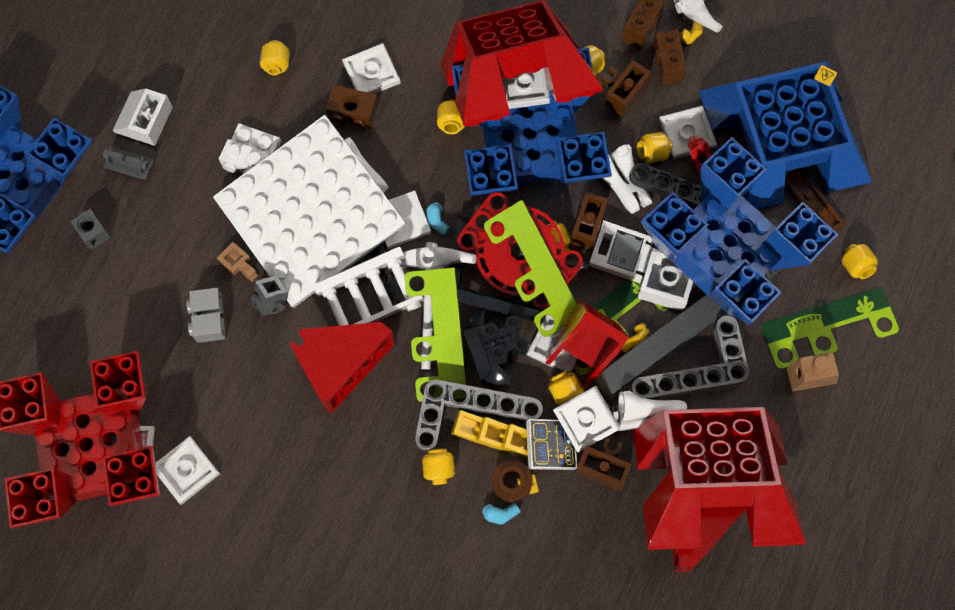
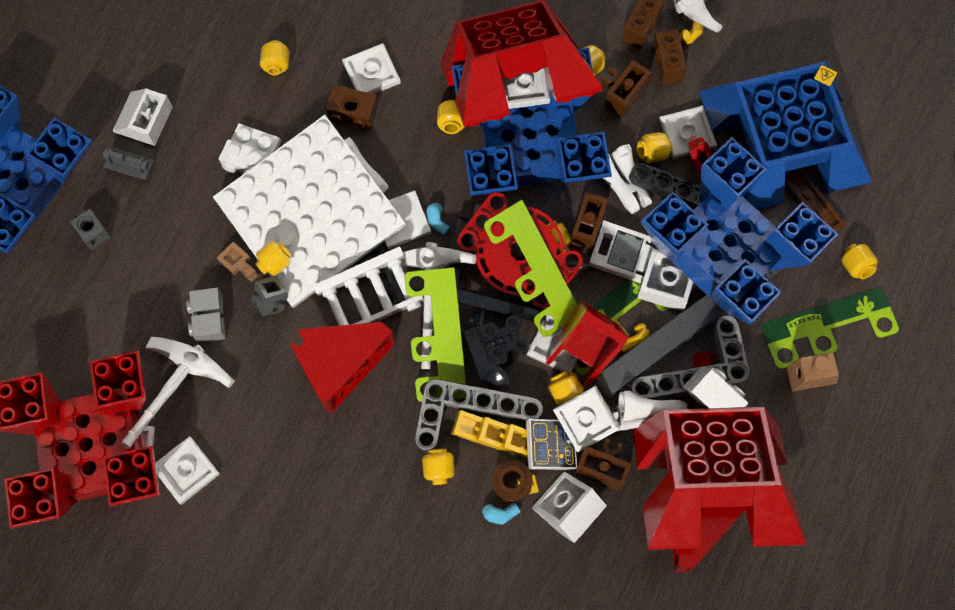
none -> white piece [121,337,234,449]
none -> yellow head [255,241,292,276]
none -> white slope [532,472,607,543]
none -> white slope [682,366,748,408]
none -> red piece [693,352,716,368]

